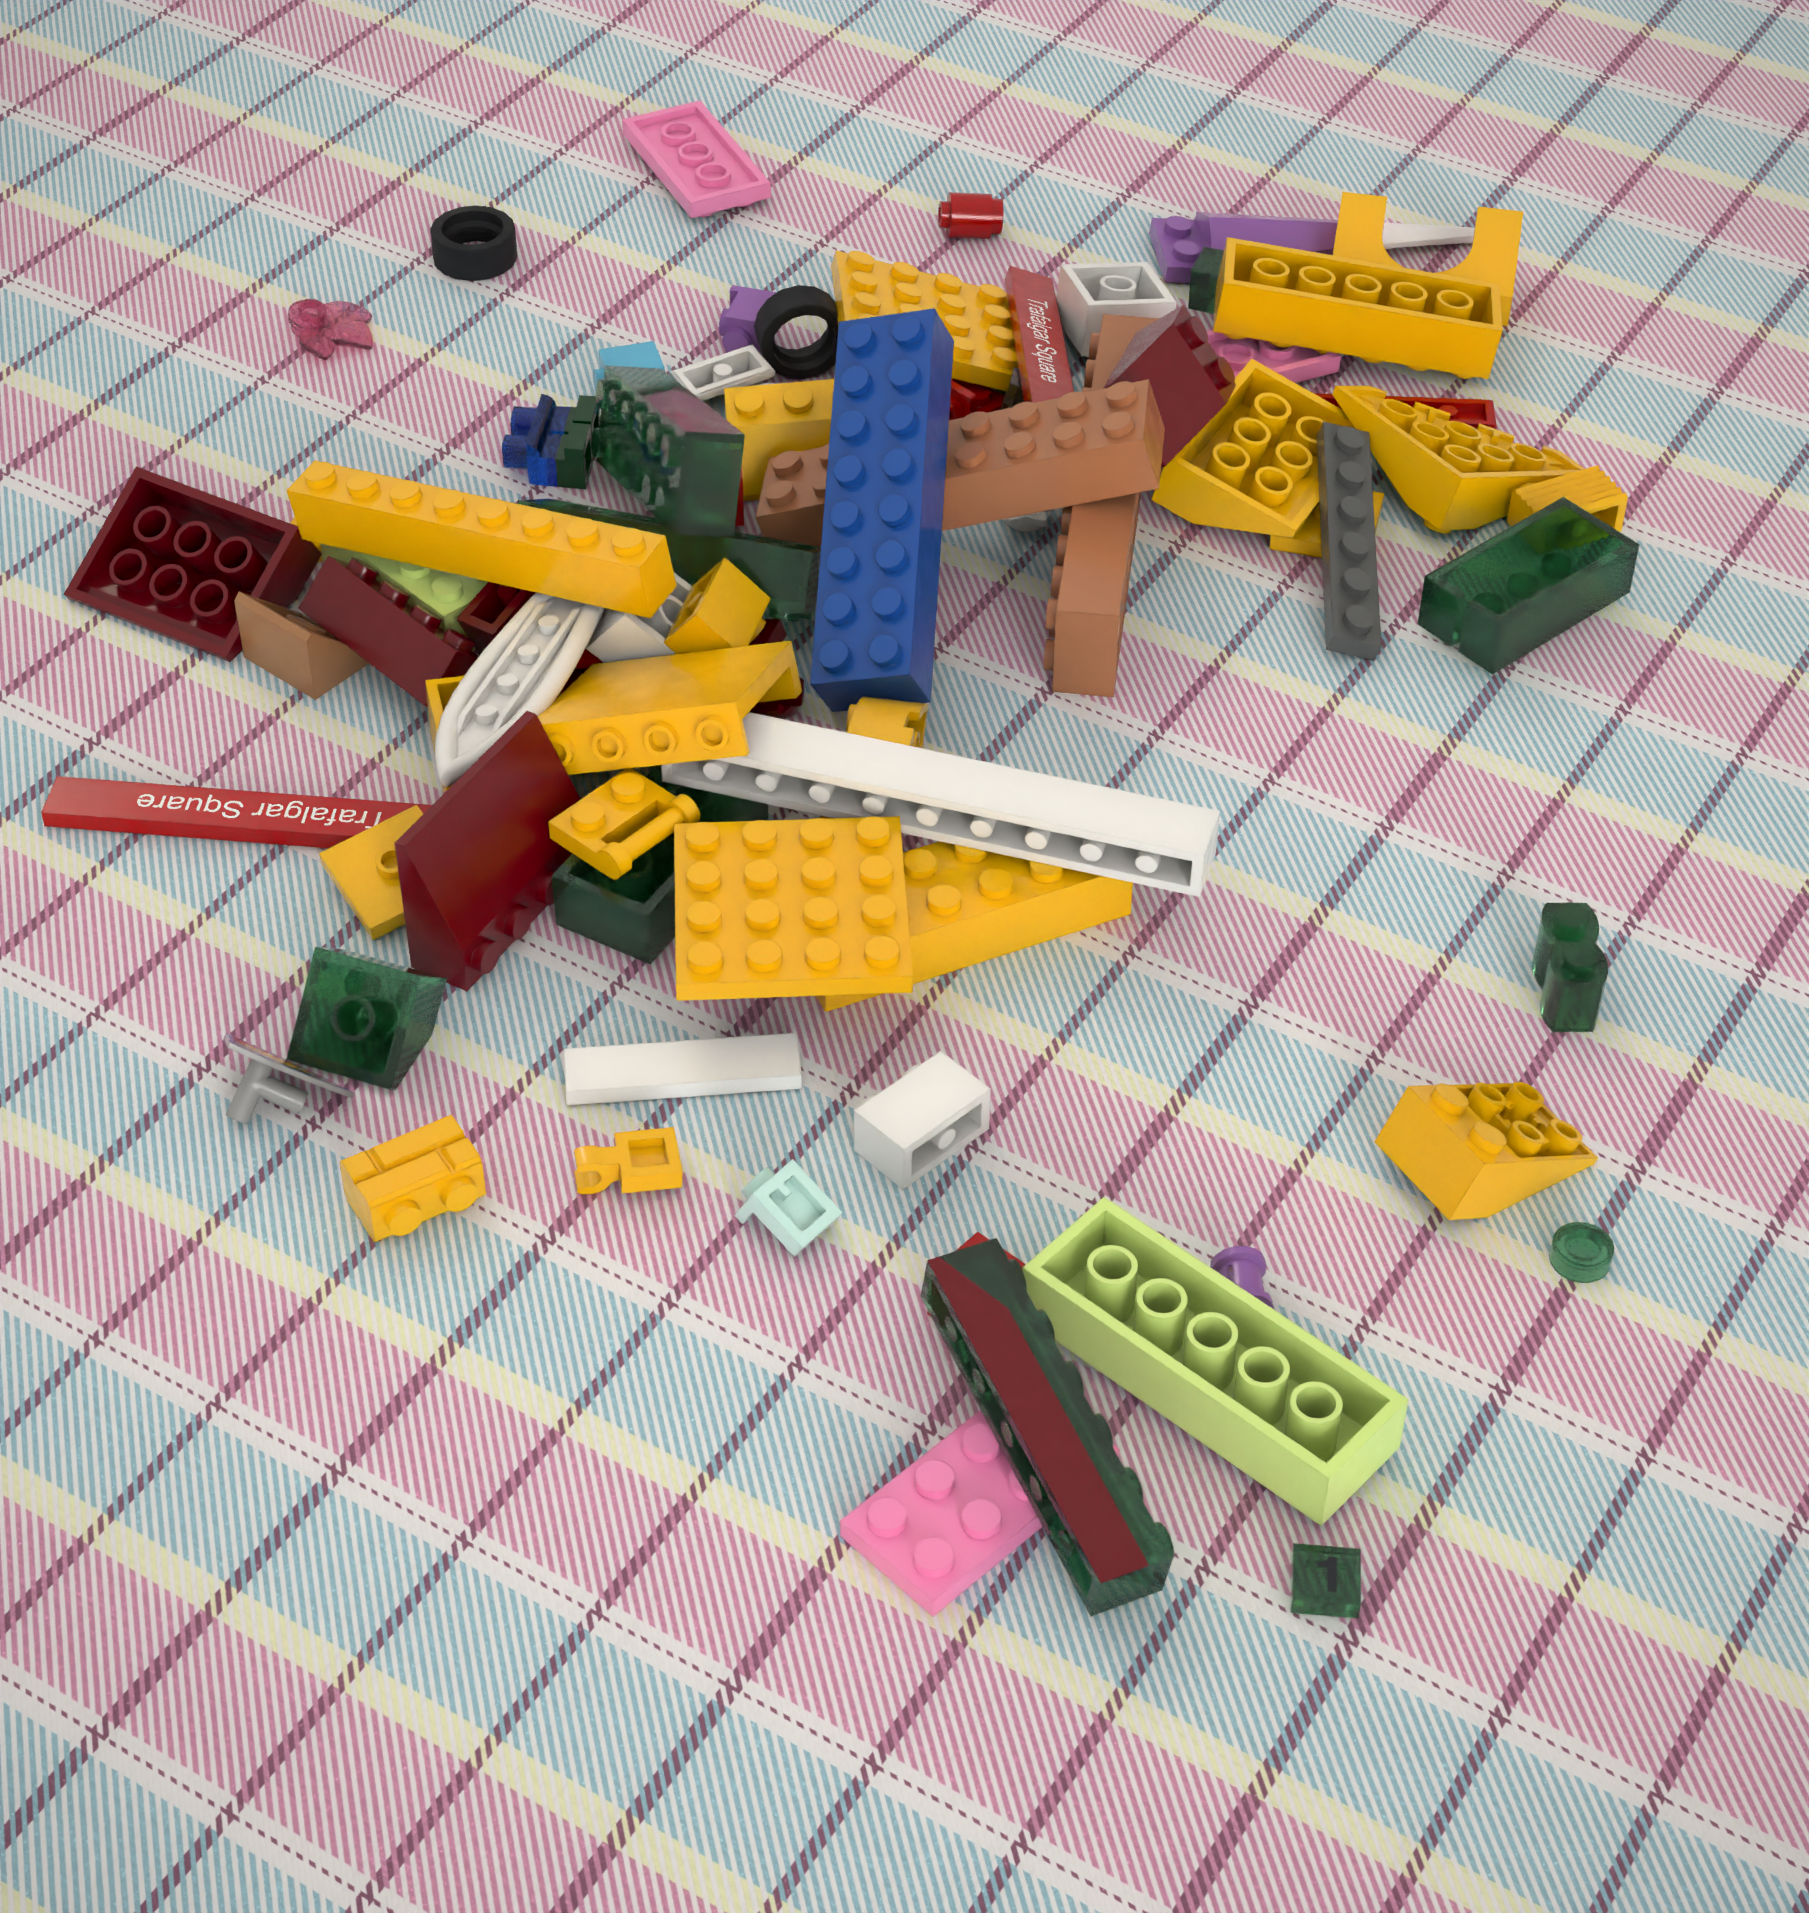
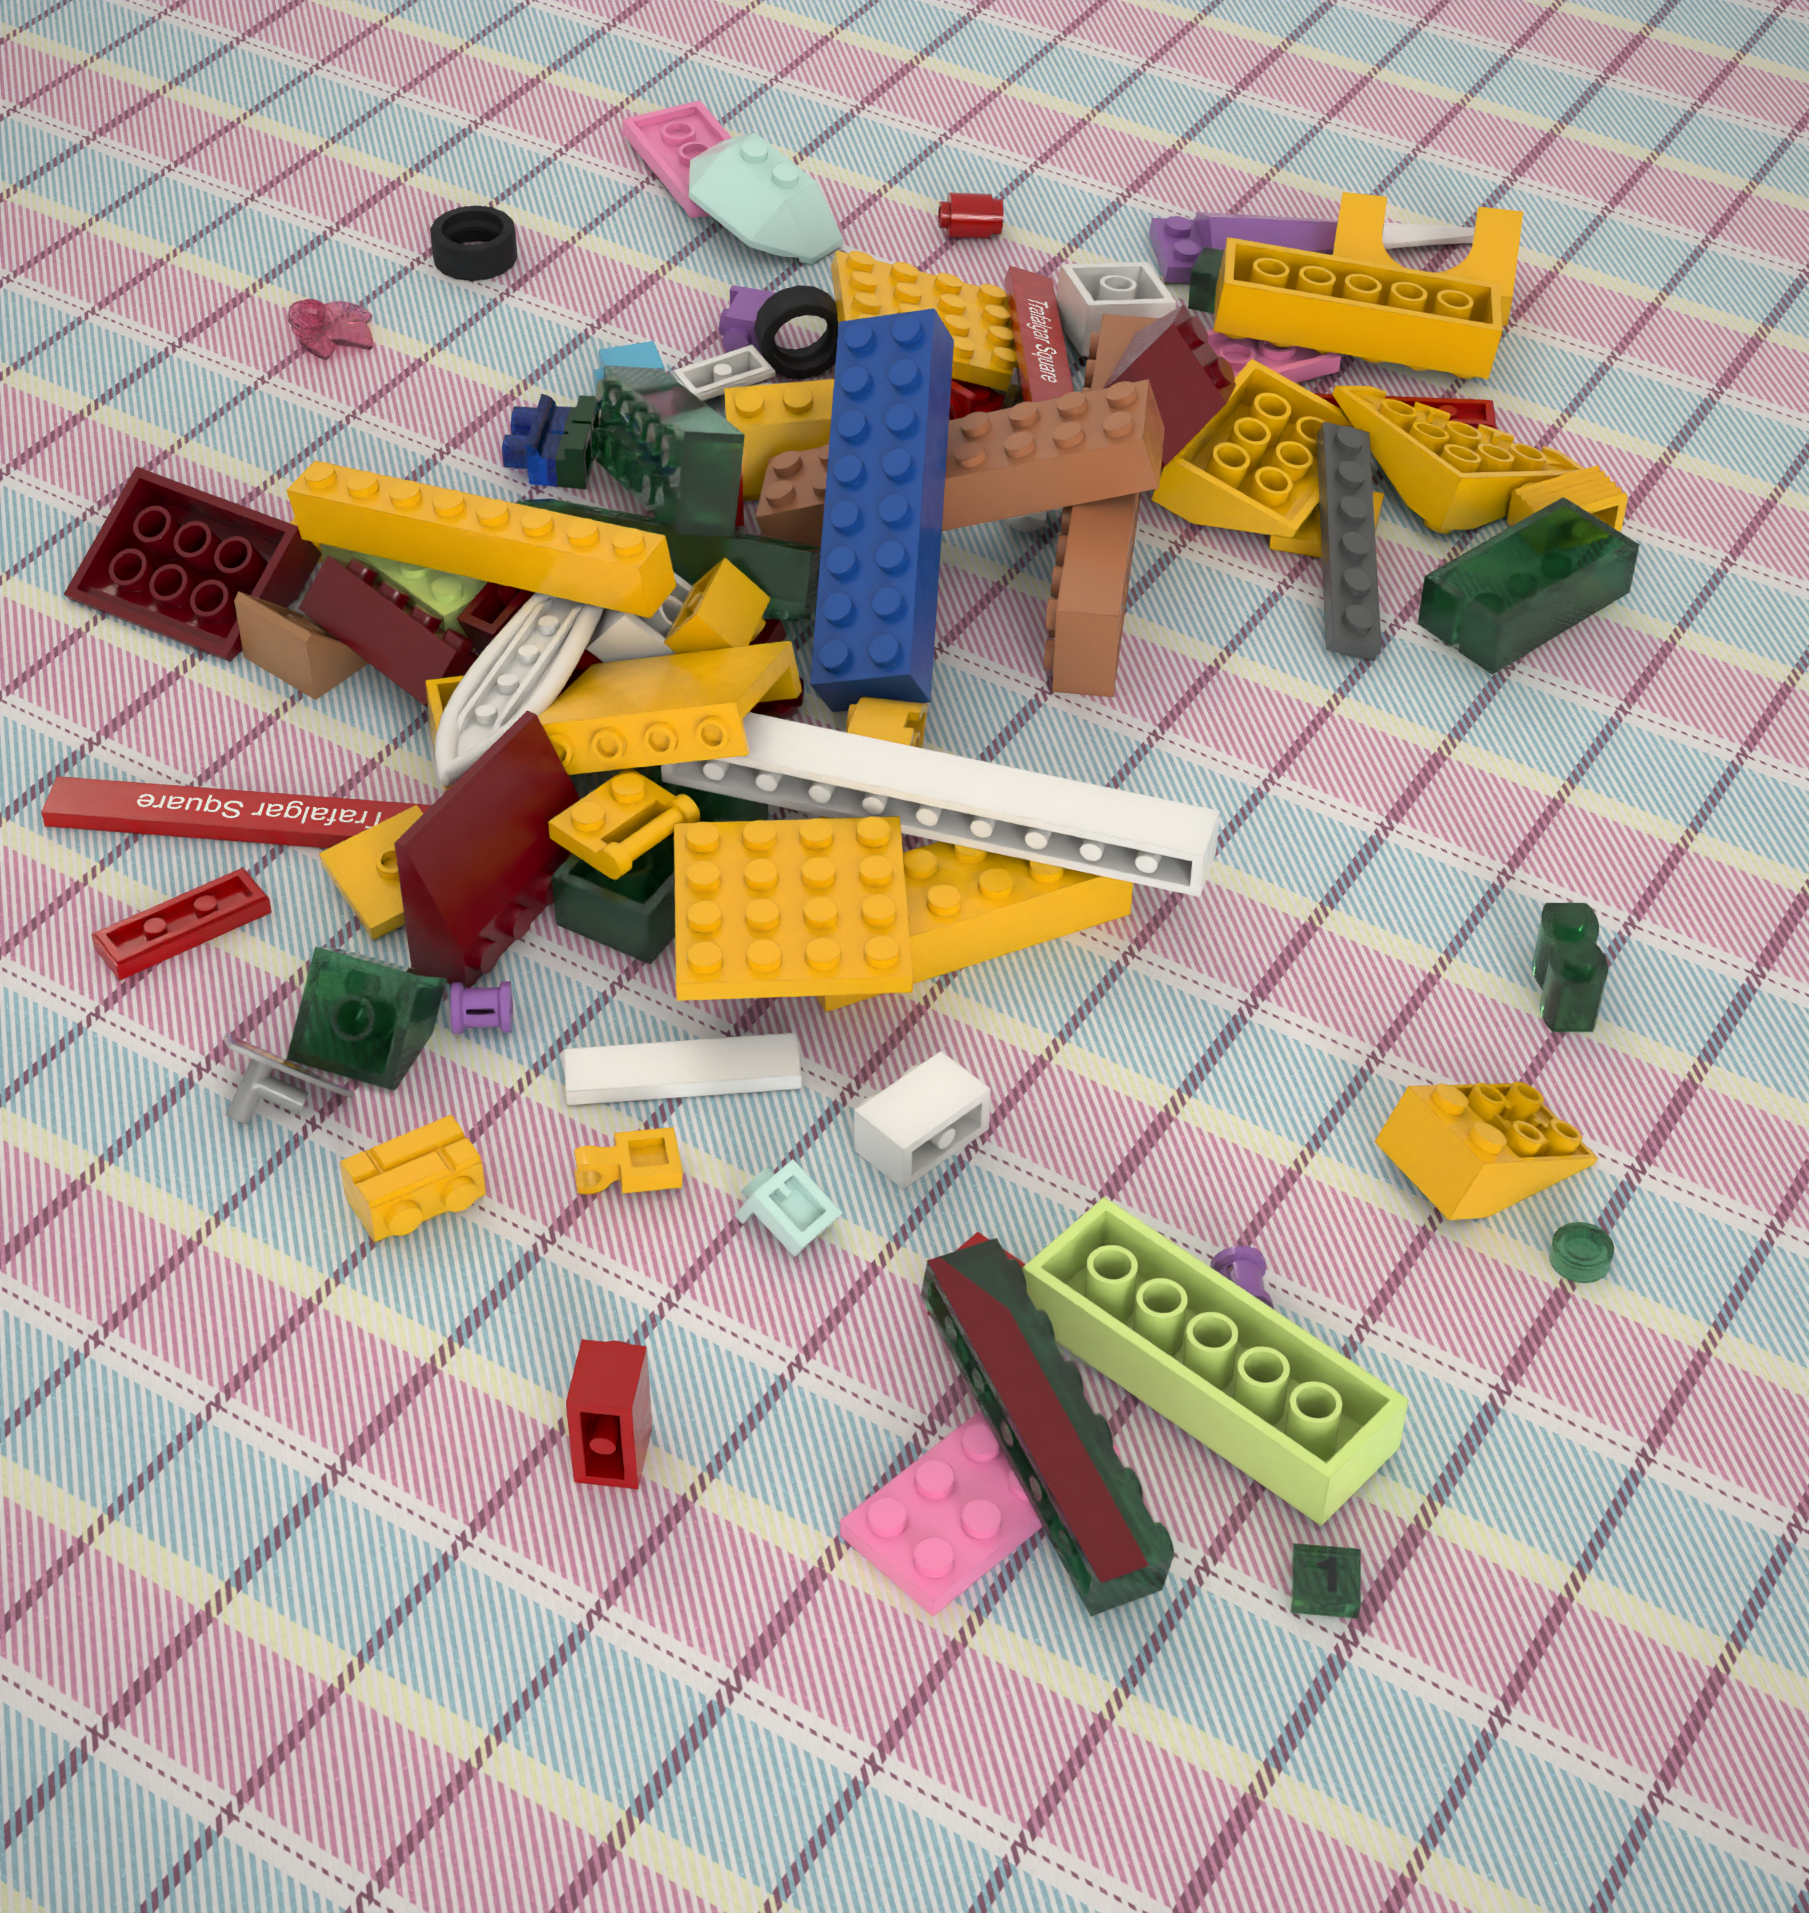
none -> red tile [91,867,272,981]
none -> medium lavender bush [450,981,513,1034]
none -> red brick [566,1339,653,1489]
none -> light aqua wedge [688,132,843,265]

